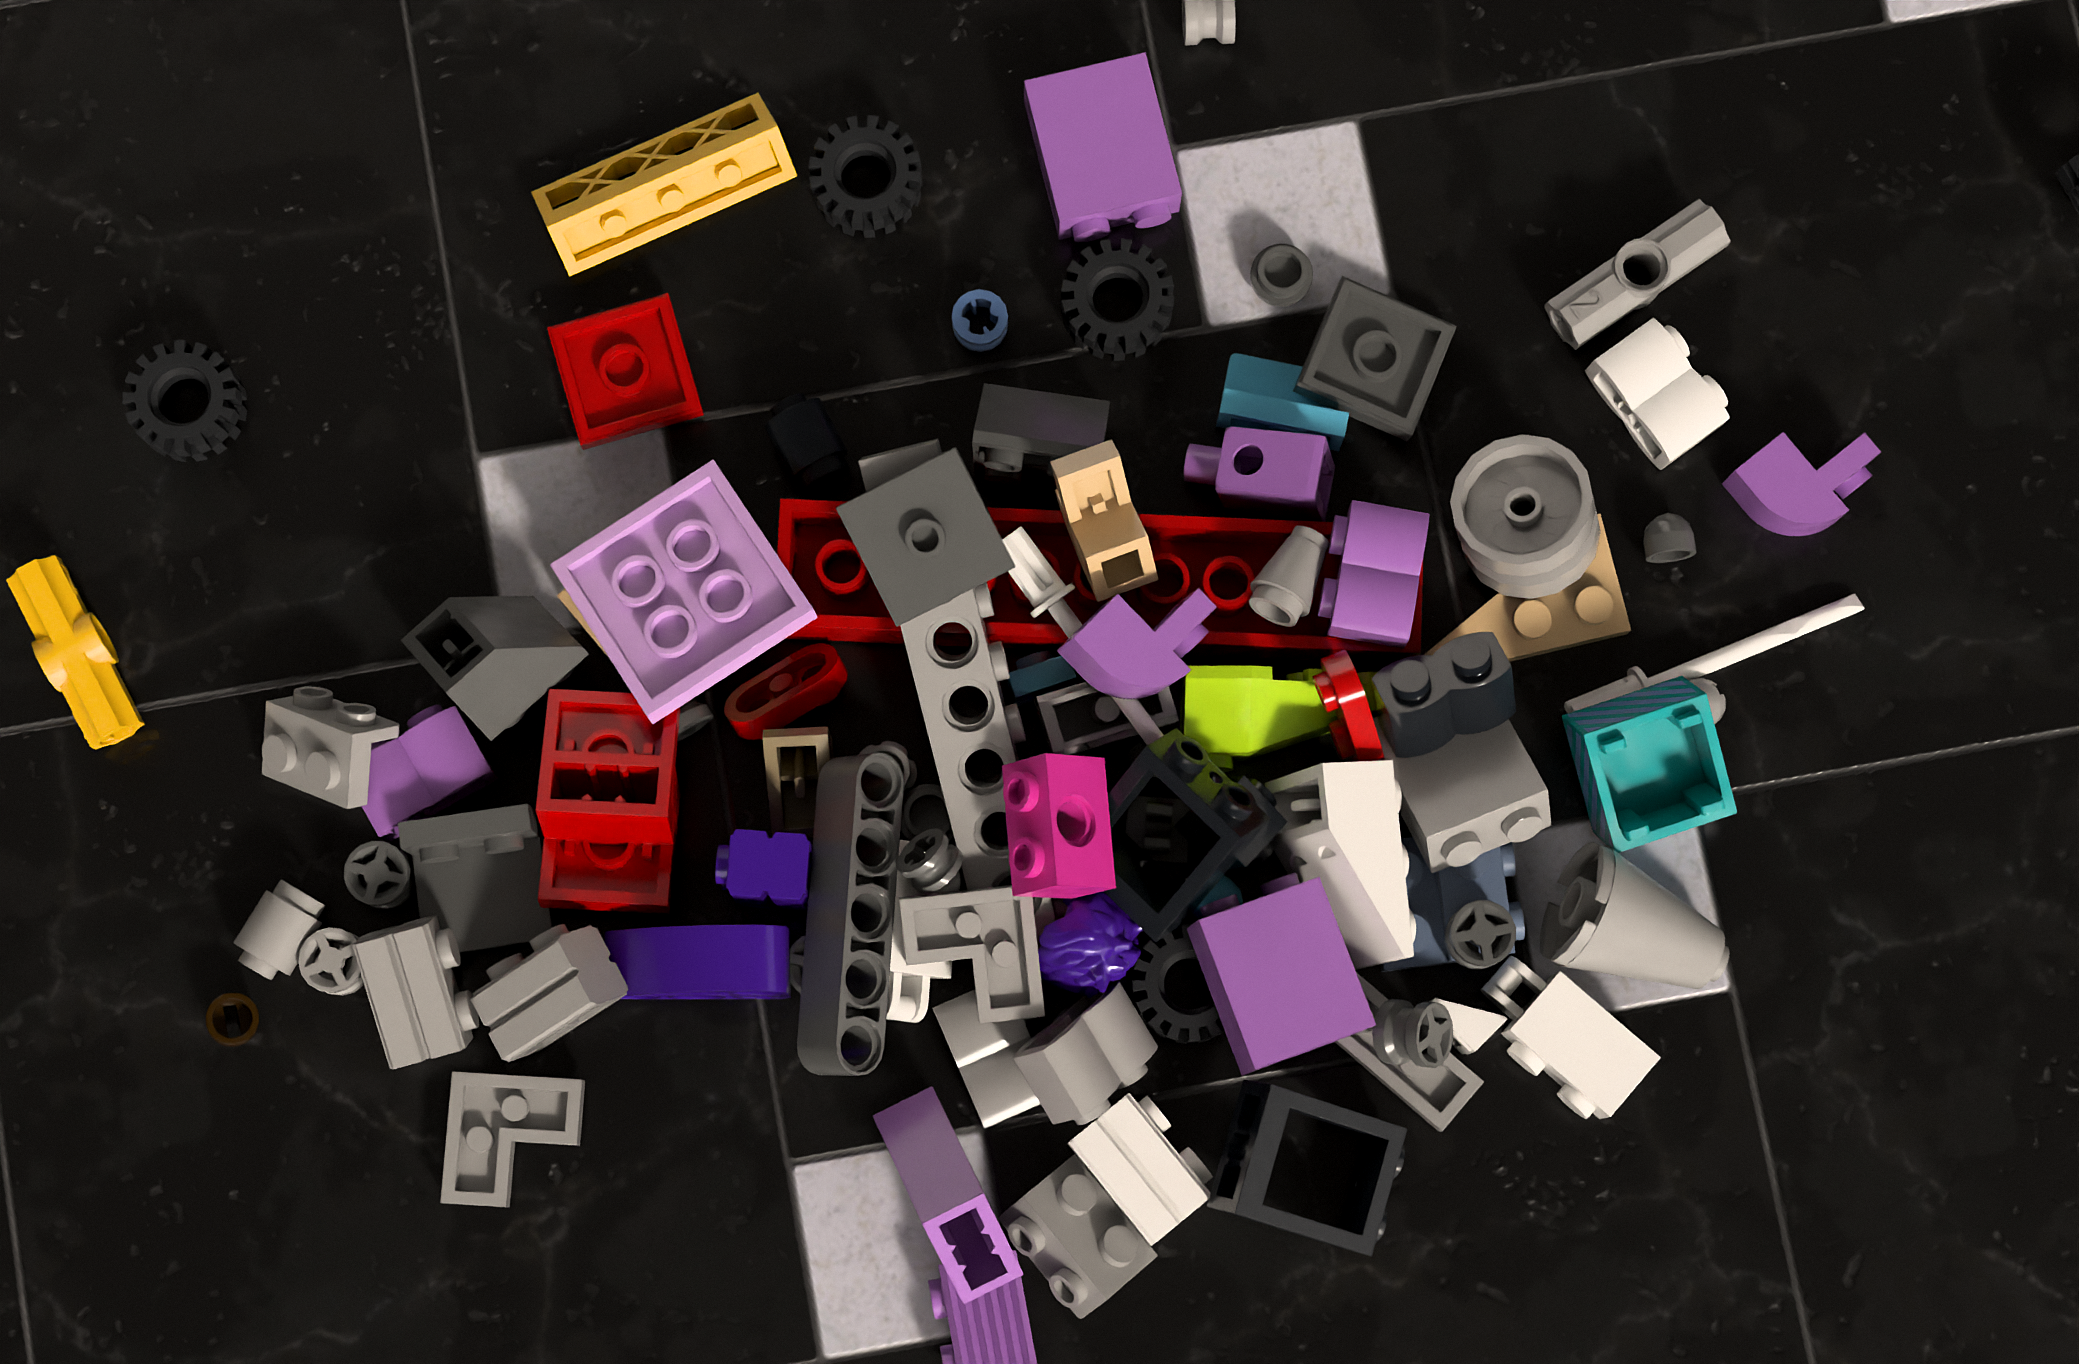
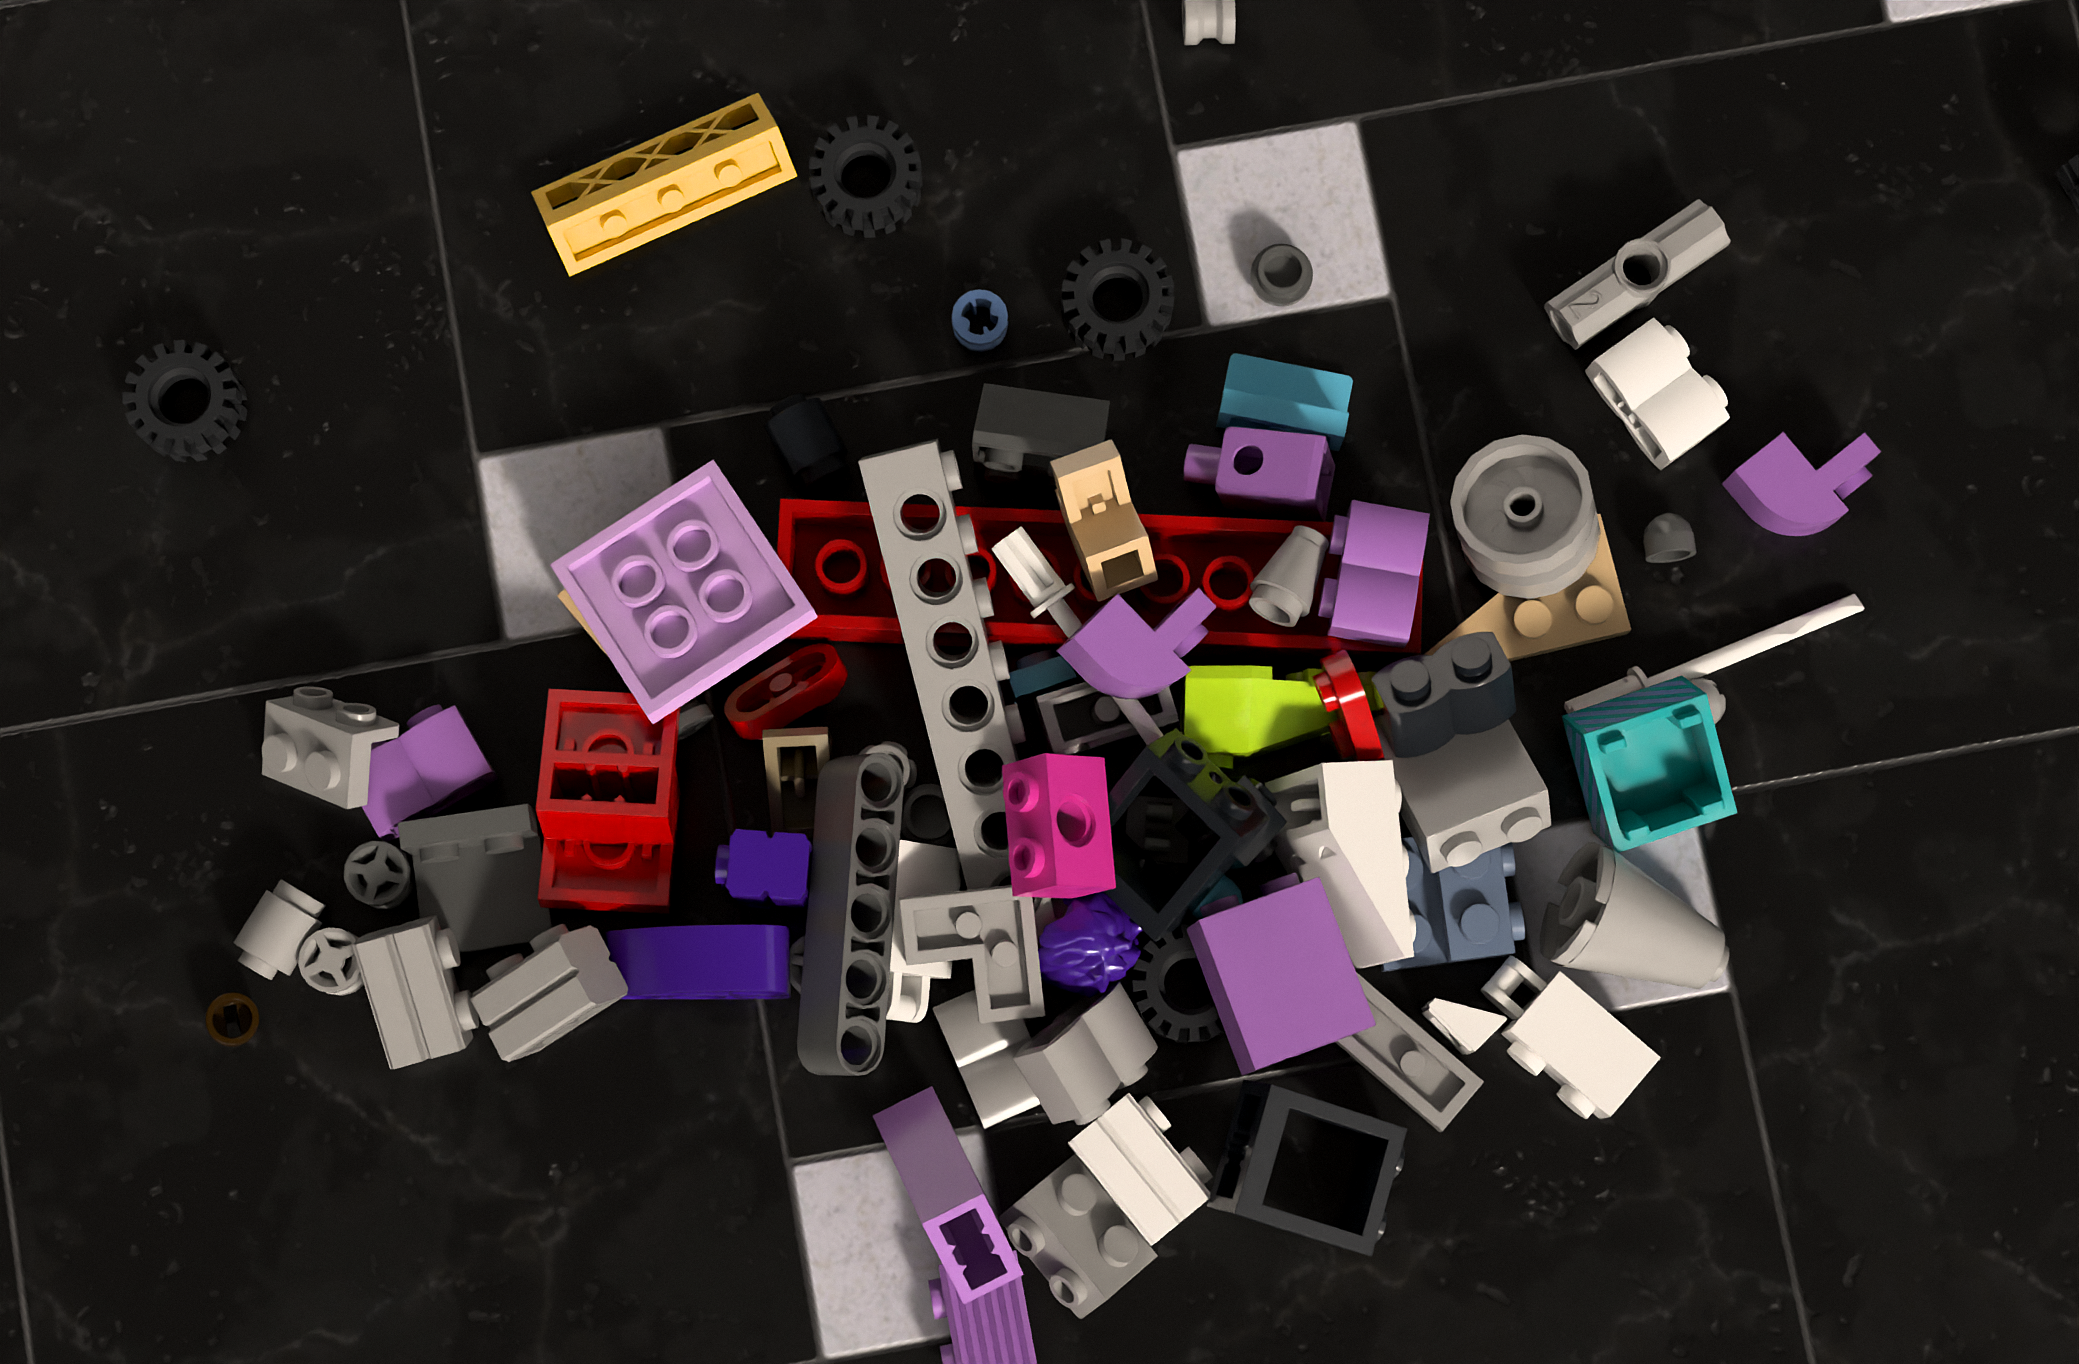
yellow piece [6,555,145,750] -> none
dark grey slope [401,596,589,741] -> none
light grey plate [440,1072,585,1207] -> none
red plate [547,293,704,450] -> none
dark grey plate [836,447,1016,627] -> none
dark grey bush [896,828,963,894] -> none
medium lavender brick [1024,52,1182,242] -> none
dark grey plate [1293,276,1457,442] -> none
dark grey wheel [1372,999,1453,1068] -> none
dark grey wheel [1444,900,1516,969] -> none

